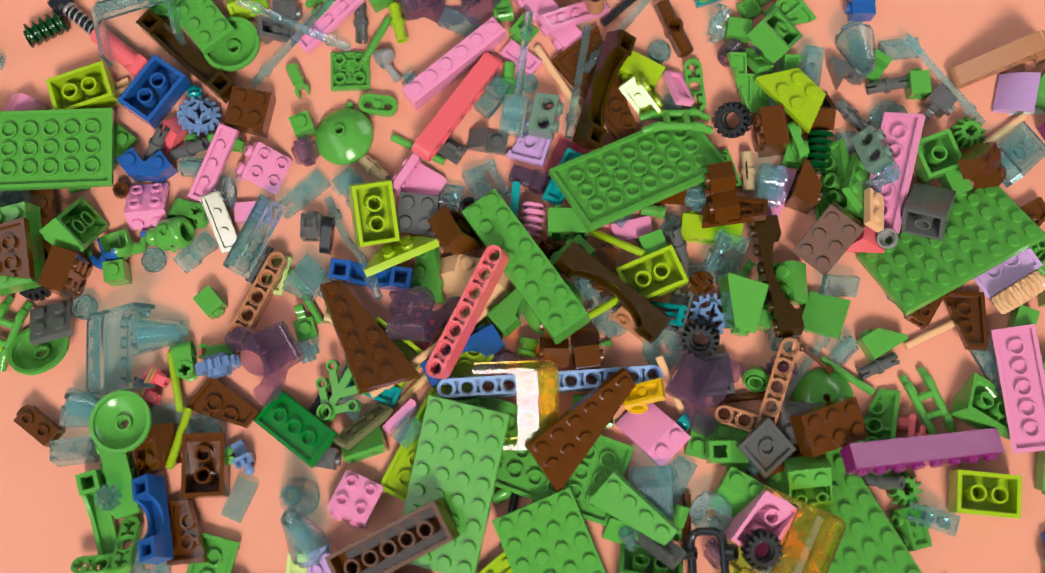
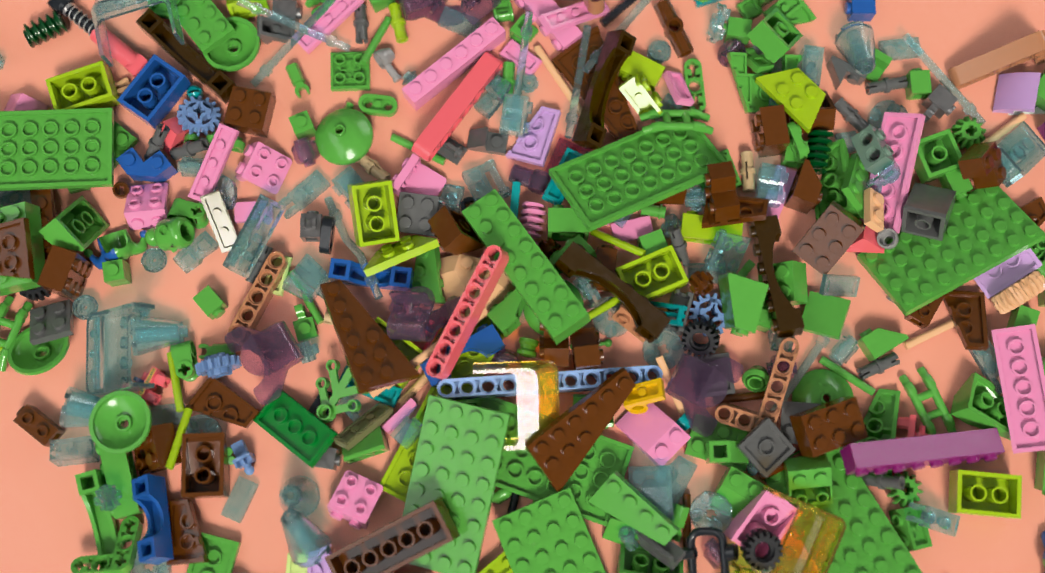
sand green brick [527,92,563,140] -> none
black tyre [713,102,752,138] -> none
reddish brown hinge [799,344,834,374] -> none

